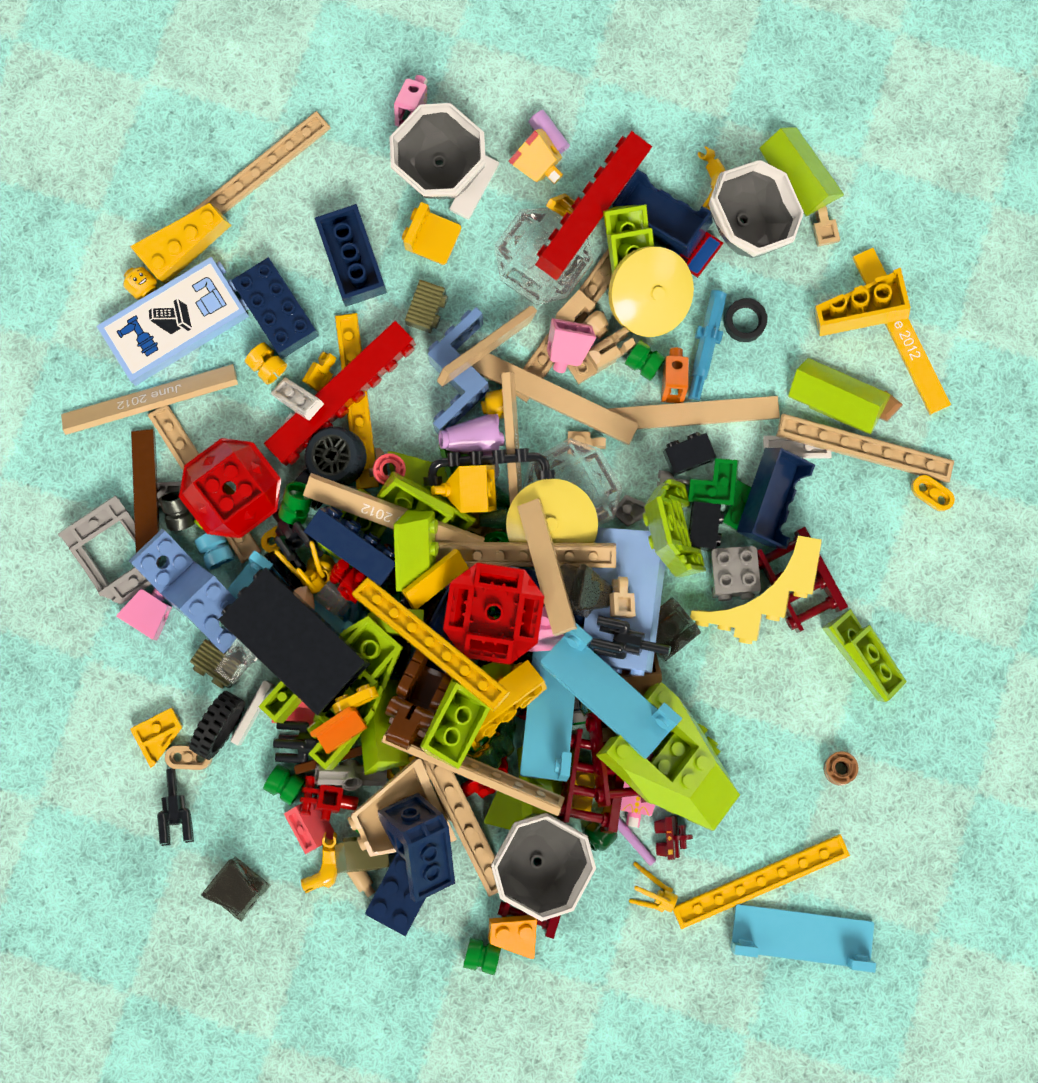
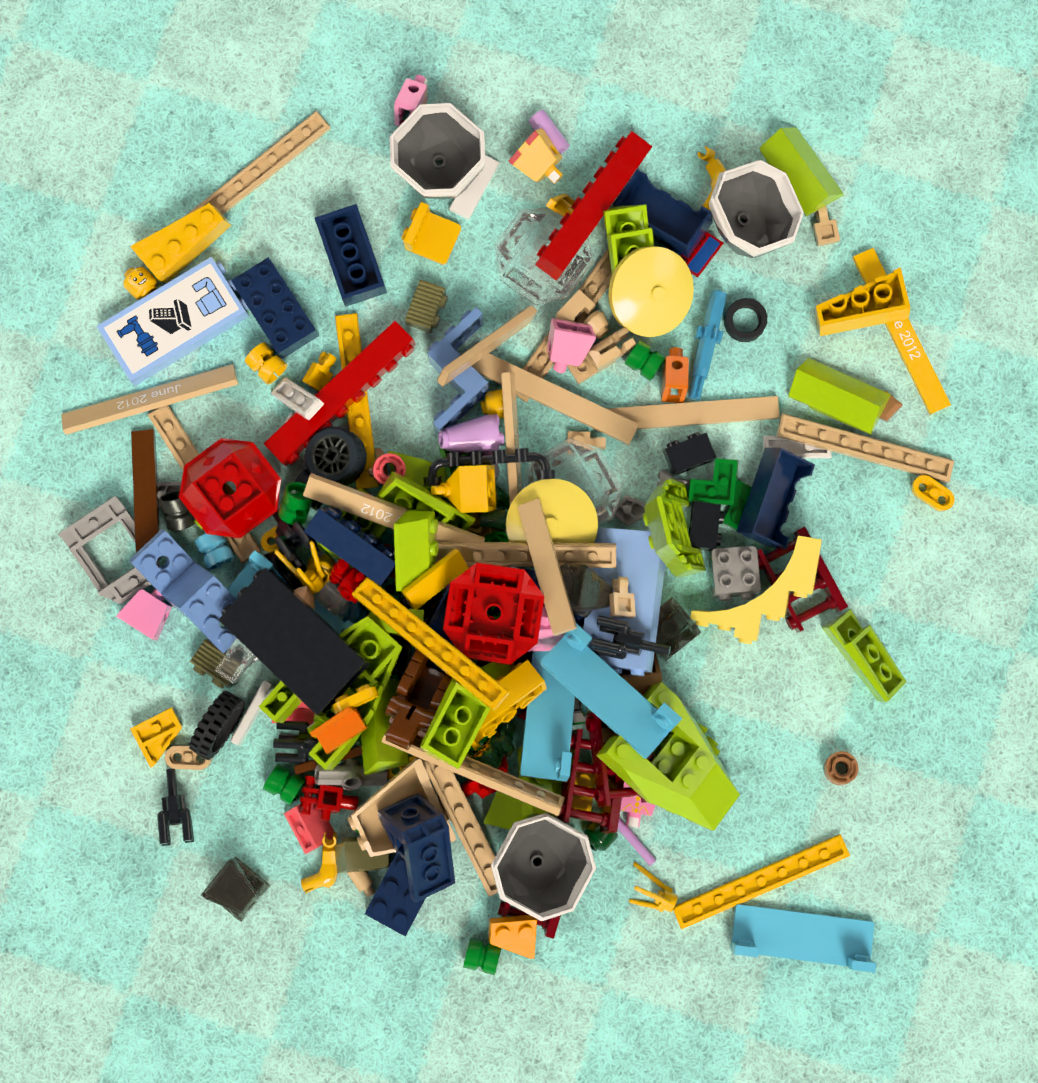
dark red hips [654,816,693,860] -> none

